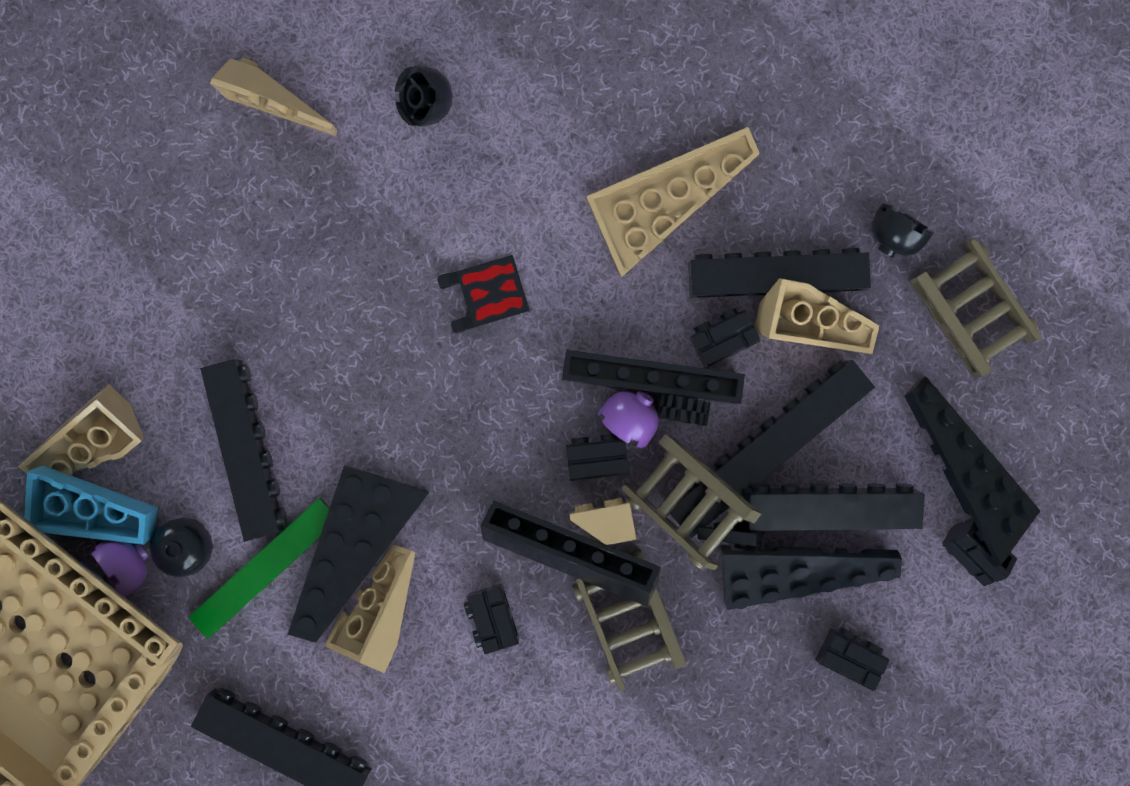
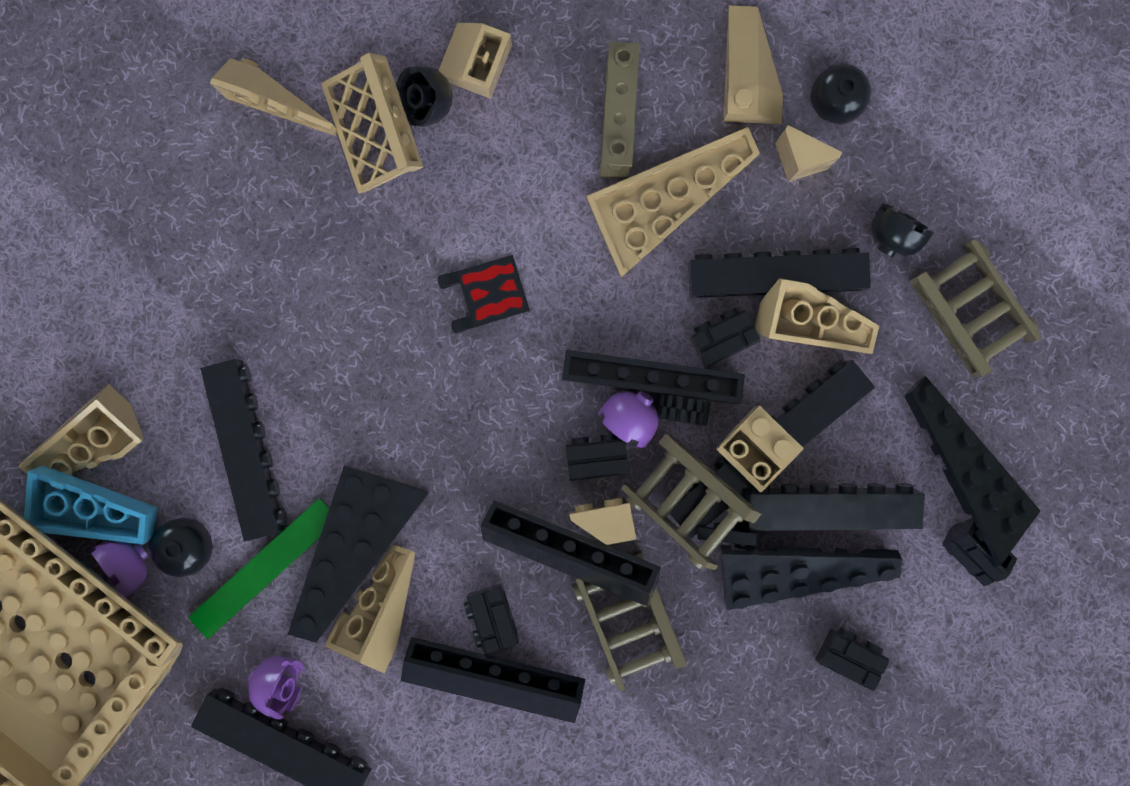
none -> medium lavender cylinder [248,656,305,719]
none -> tan fence [321,53,423,193]
none -> black brick [401,637,585,723]
none -> tan slope [439,23,512,99]
none -> dark tan fence [600,41,640,179]
none -> tan slope [716,406,804,493]
none -> tan wedge [723,5,783,124]
none -> tan slope [775,125,842,182]
none -> black cylinder [810,63,871,125]

